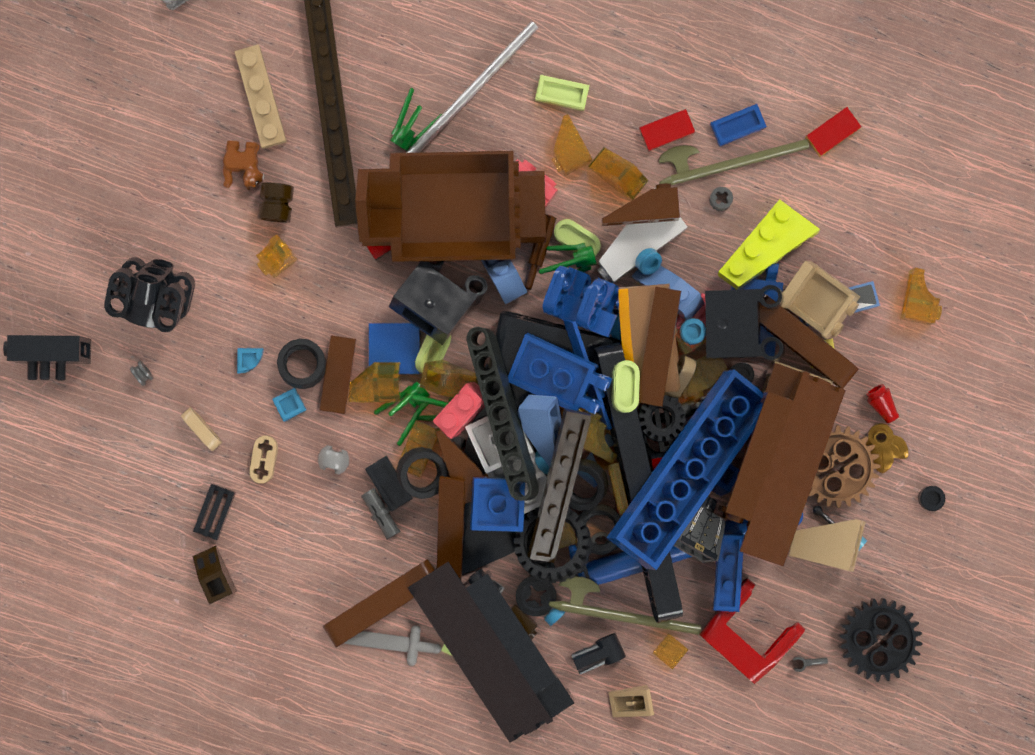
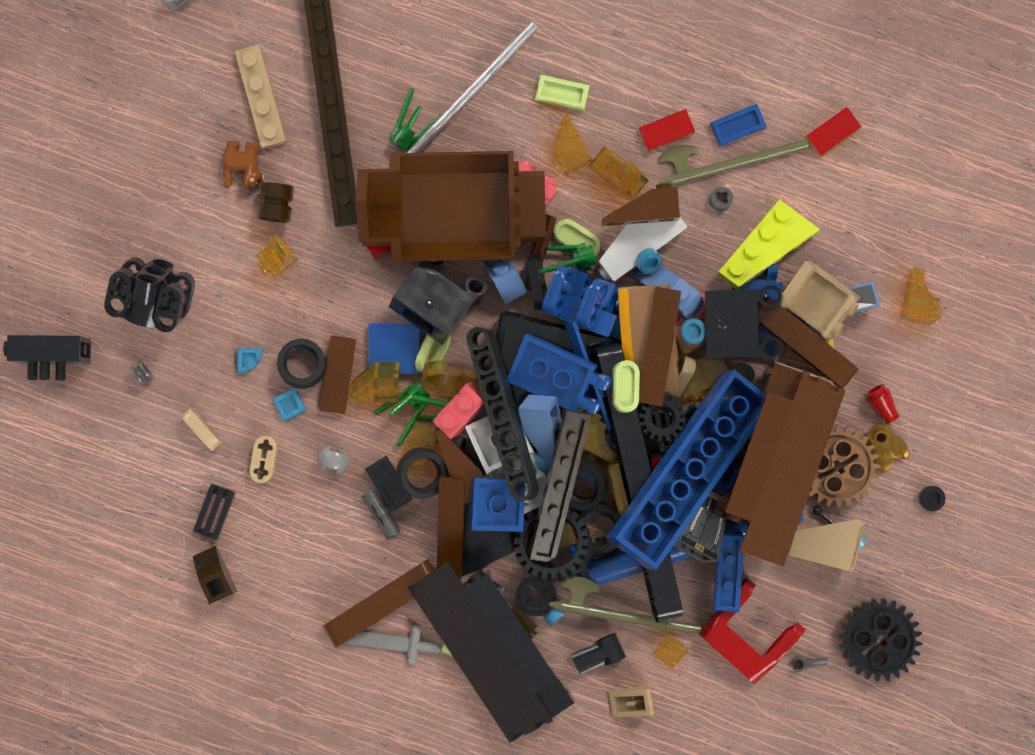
none -> black tile [527,254,547,311]

